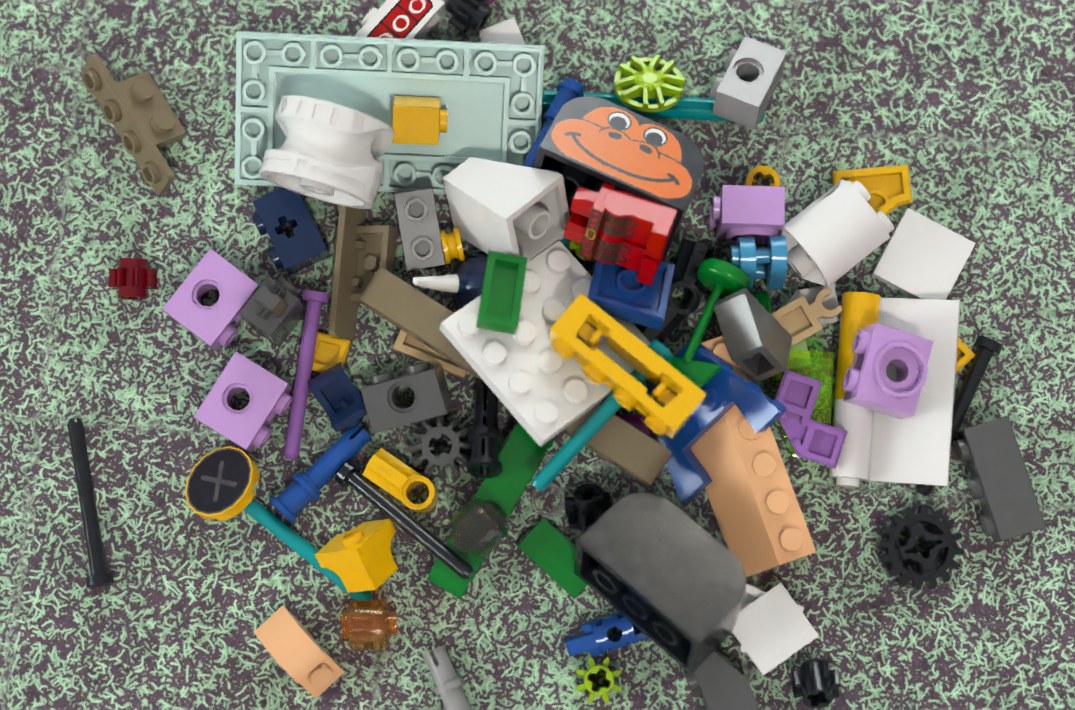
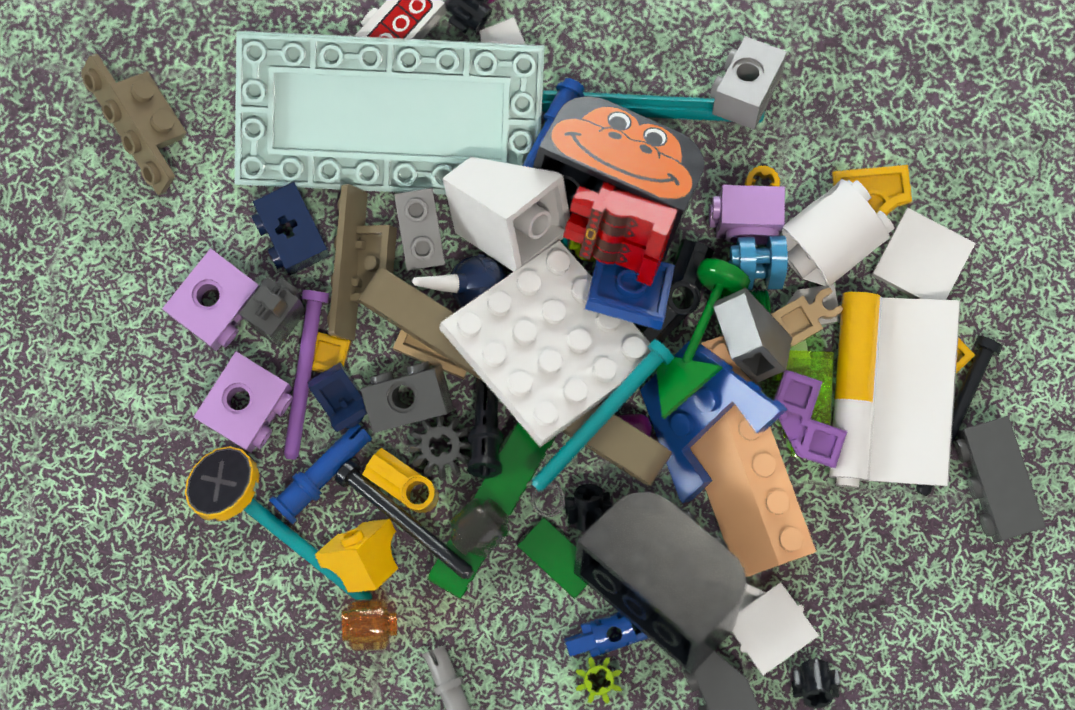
black bar [67,418,114,588] -> none
dark red gear [108,258,157,300] -> none
light nougat brick [254,605,345,699] -> none
white piece [259,95,395,209] -> none
yellow brick [392,96,448,145] -> none
yellow bush [440,227,465,264] -> none
green tile [476,251,528,335] -> none
yellow brick [549,293,706,439] -> none
lime wheel [614,54,685,113] -> none
lavender brick [842,322,934,419] -> none
black gear [876,505,964,591] -> none

